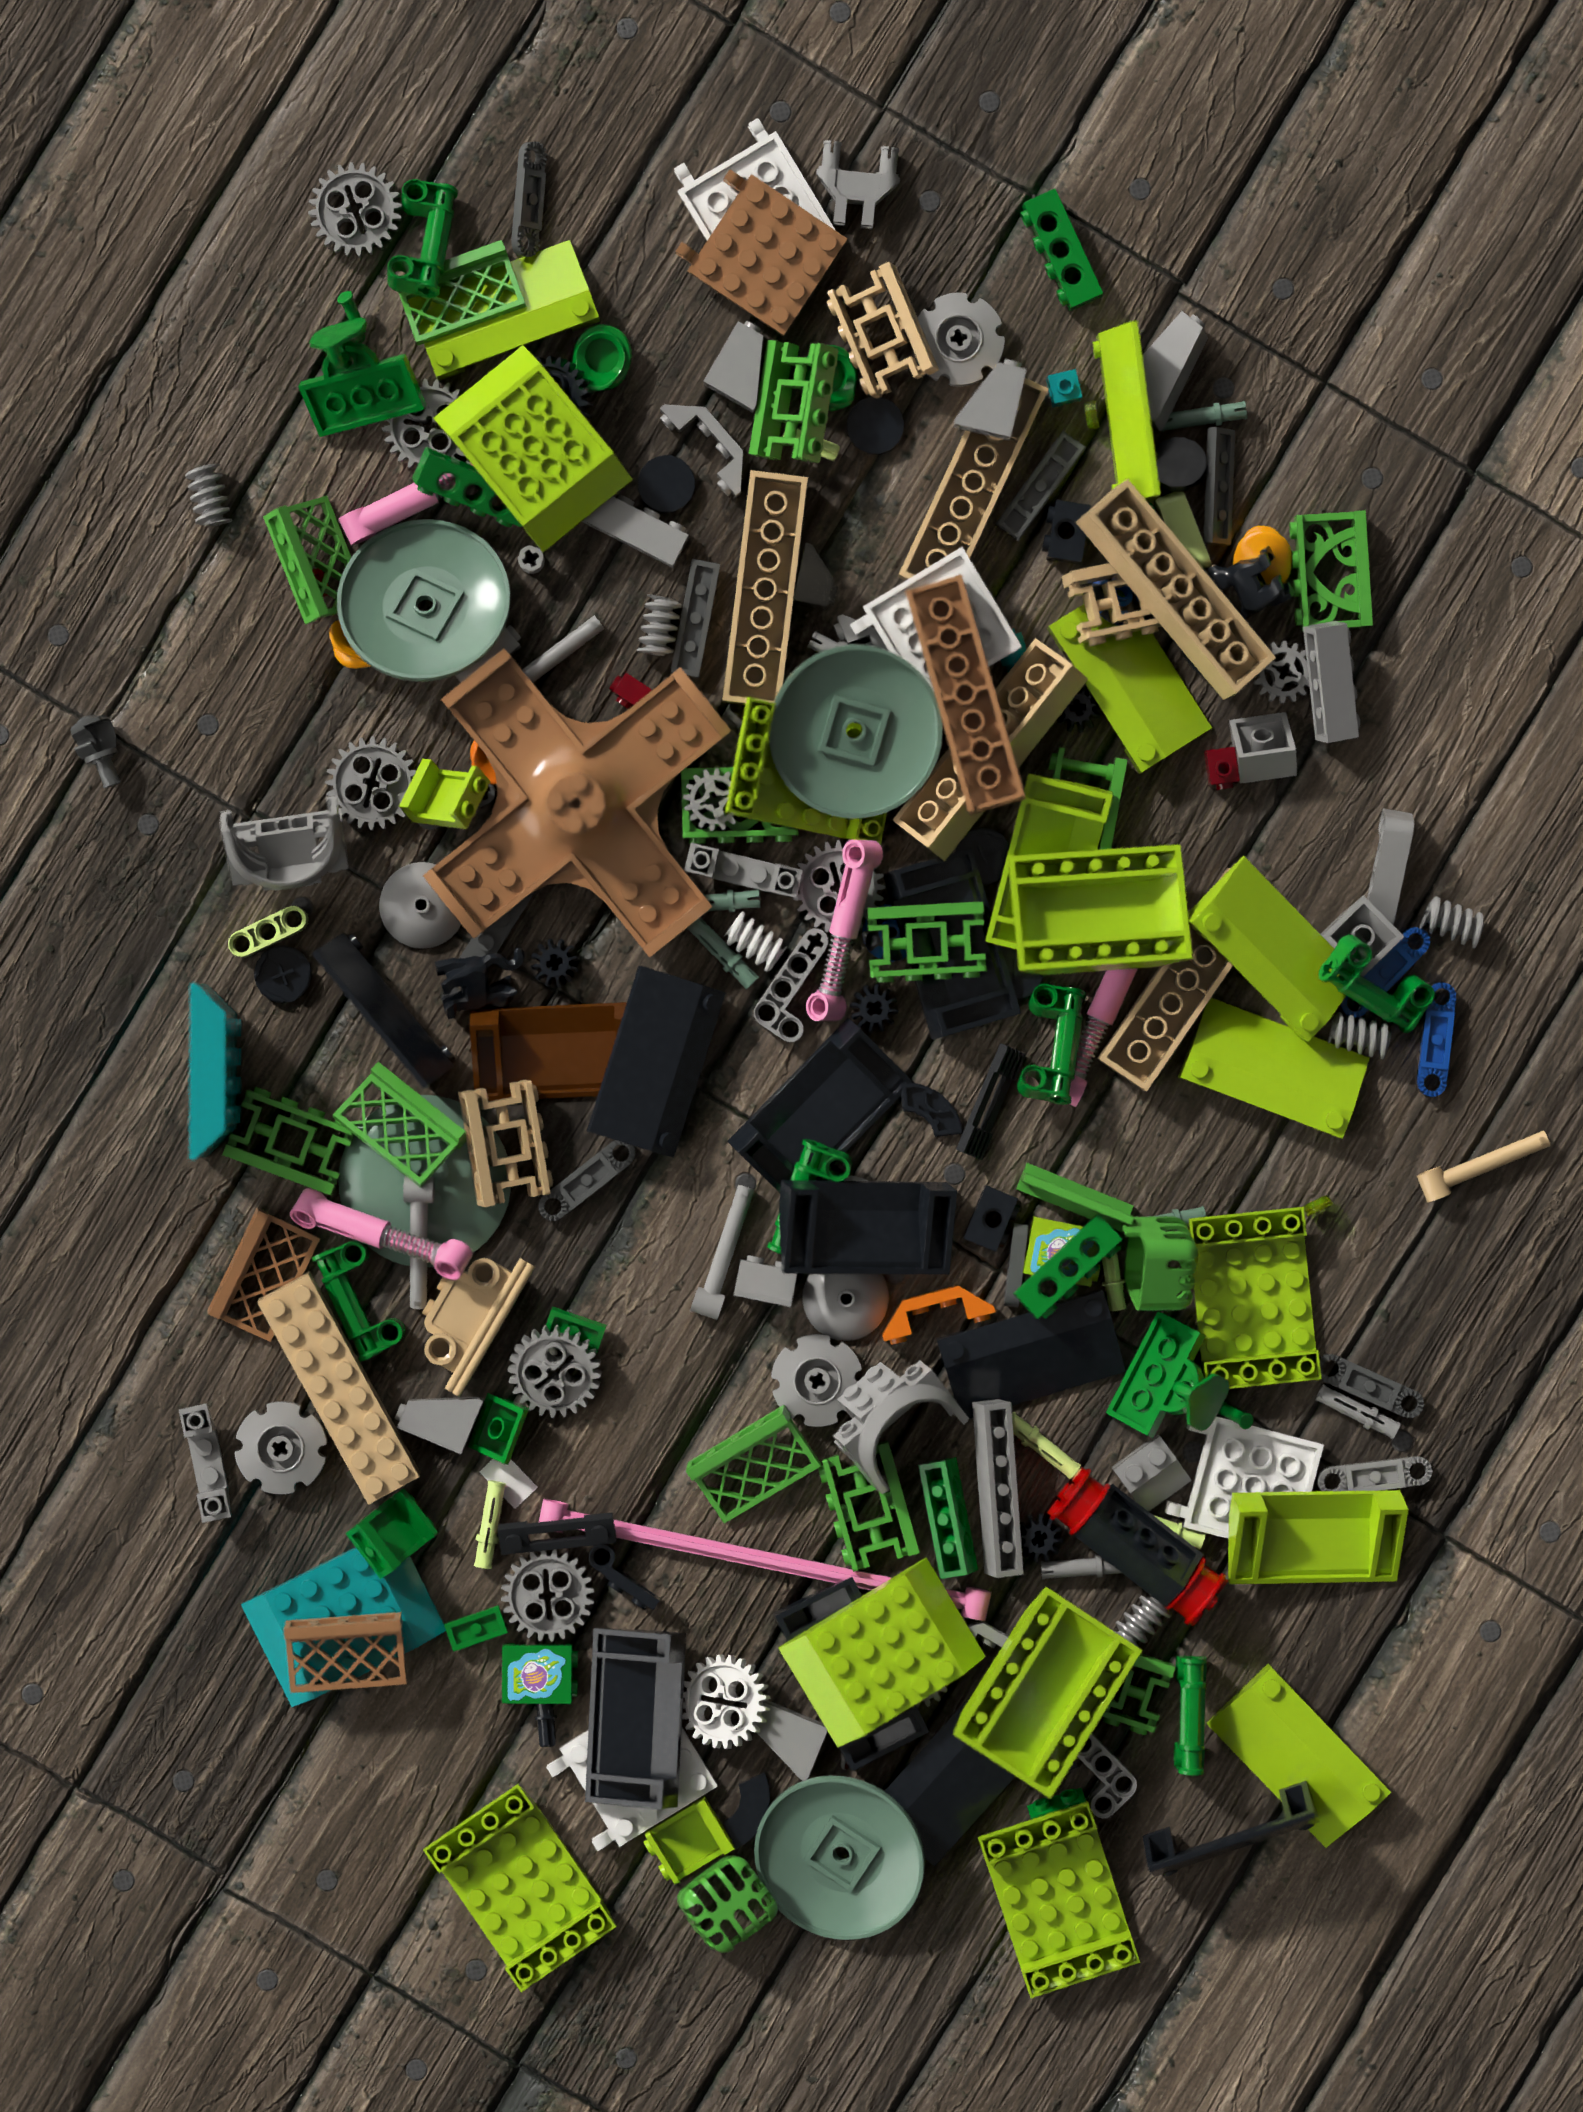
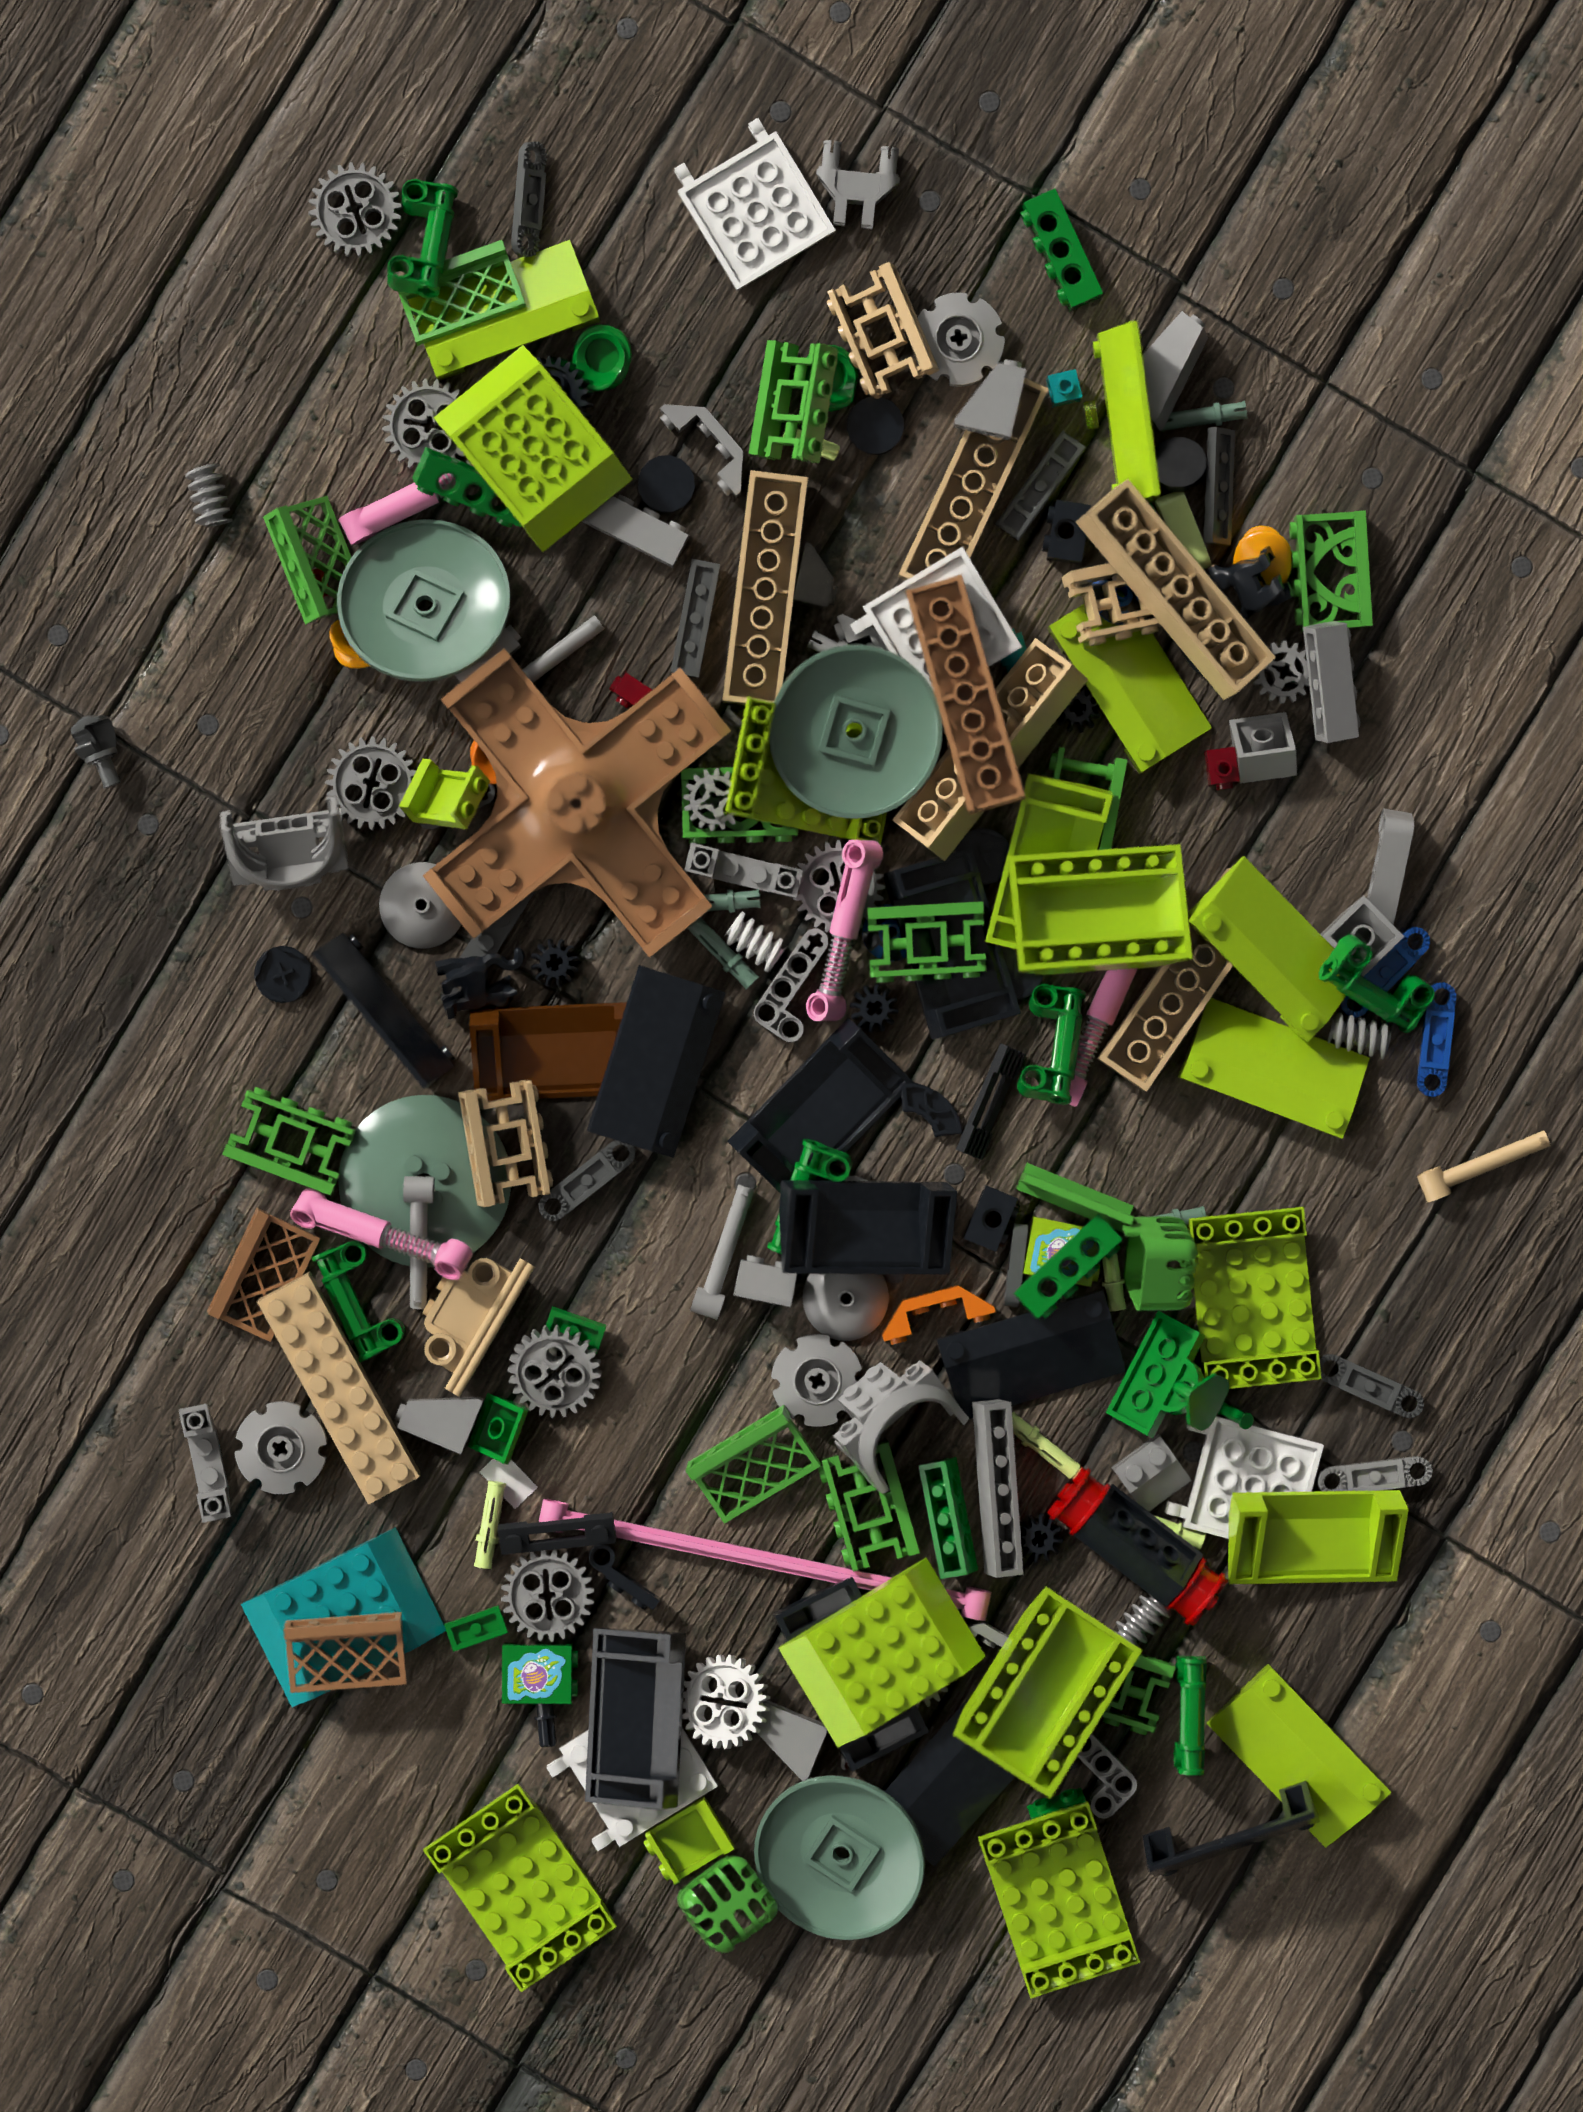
teal slope [189,983,242,1160] -> none
yellowish green beam [228,906,309,957] -> none
green plate [298,291,427,437] -> none
bright green fence [333,1062,467,1188] -> none
green panel [345,1488,438,1579] -> none
light grey bush [518,545,545,574] -> none
light grey piece [637,594,682,656] -> none
medium nougat plate [675,169,847,336] -> none
light grey slope [703,321,763,414] -> none
black tile [724,1772,770,1849] -> none
light grey pin [1041,1555,1122,1580] -> none
clear neon green tile [1304,1195,1333,1217] -> none
light grey pin [1315,1384,1401,1439] -> none
light grey piece [1420,896,1484,949] -> none

